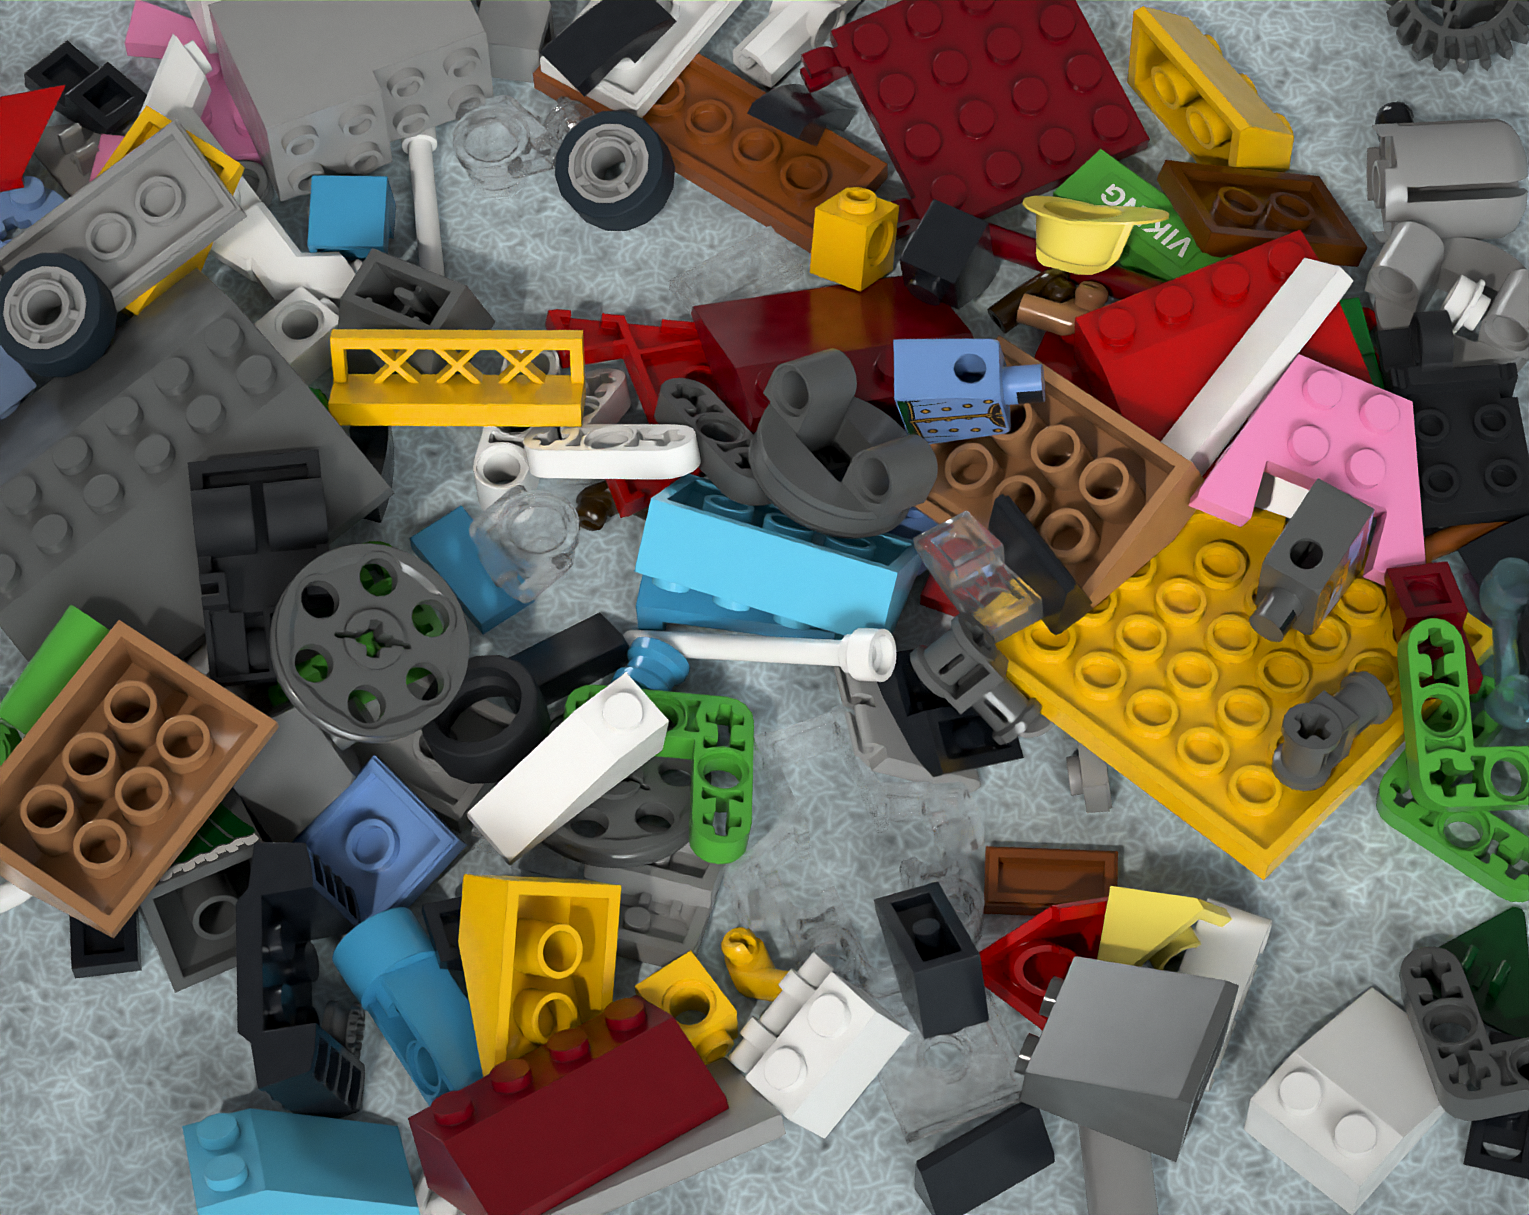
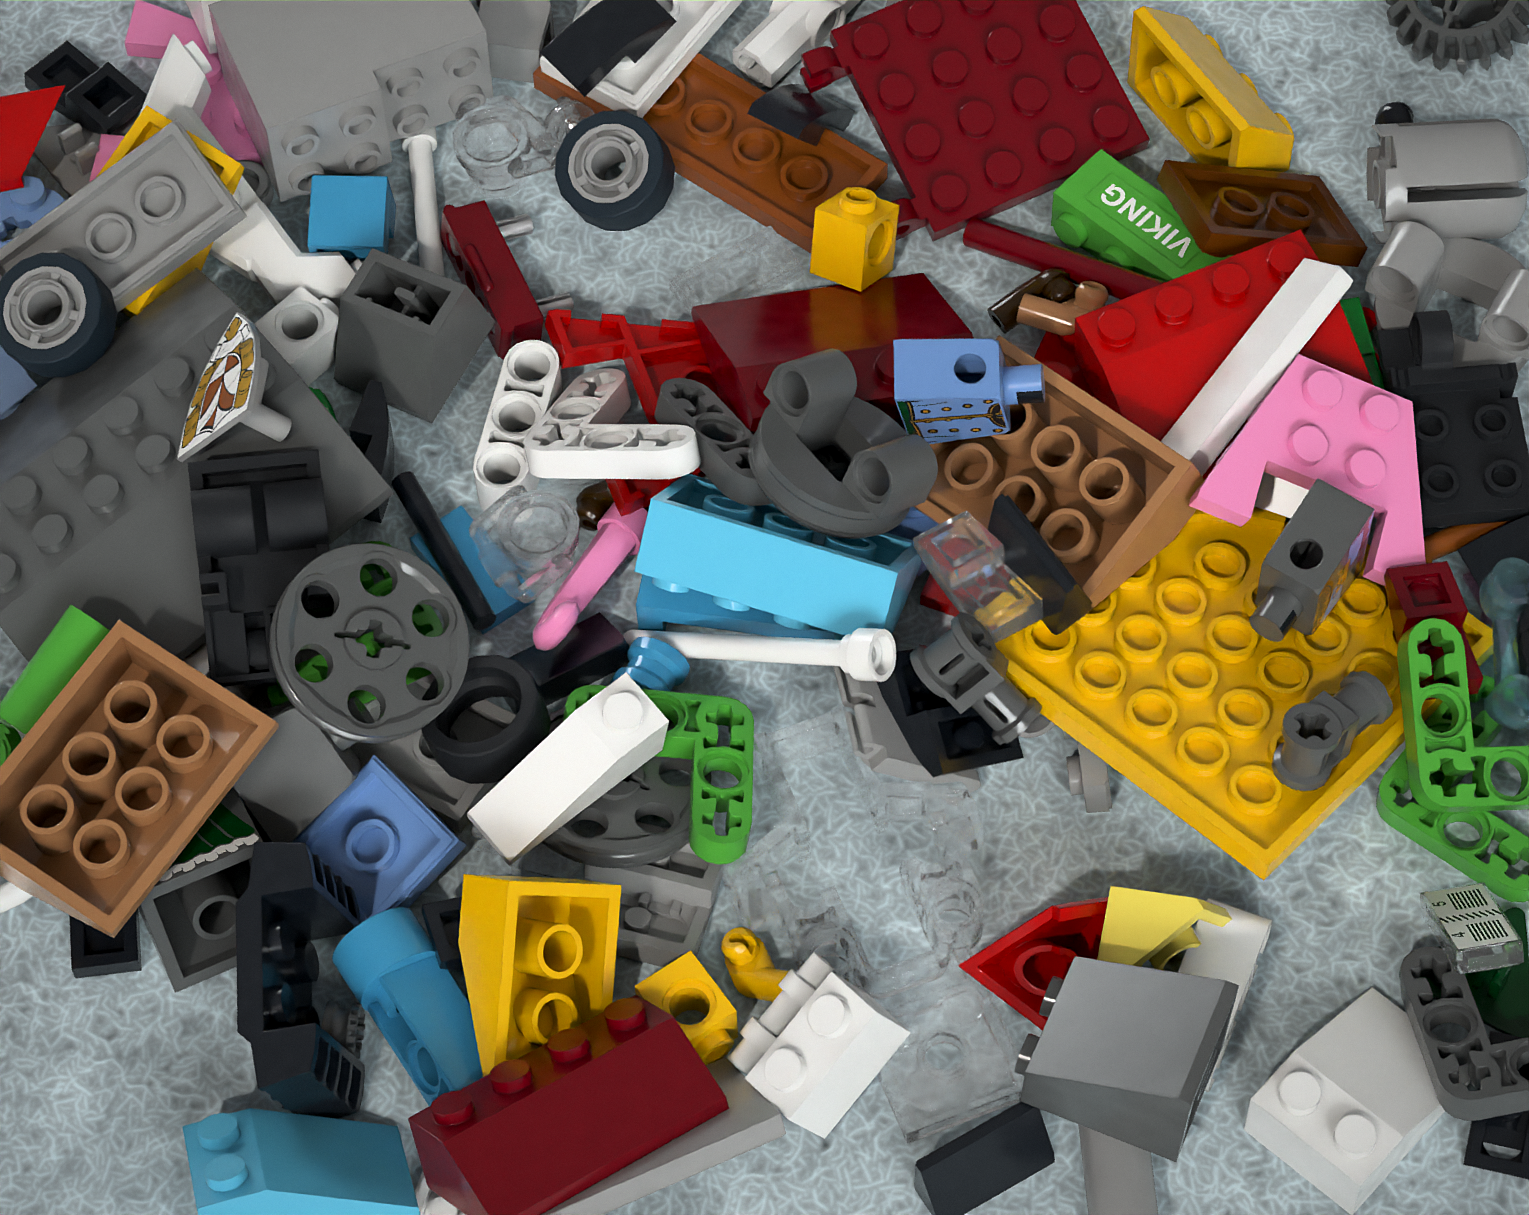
yellow fence [328,329,586,427] -> none
black slope [874,881,989,1039] -> none
black slope [899,199,996,310] -> none
dark orange tile [984,846,1118,916] -> none
light yellow piece [1022,196,1169,275] -> none
white plate [1439,275,1491,334] -> none
none -> shield [177,312,292,462]
none -> black bar [391,471,497,631]
none -> dark red piece [441,200,574,360]
none -> bright pink plant [533,502,648,651]
none -> tile [1419,883,1524,974]

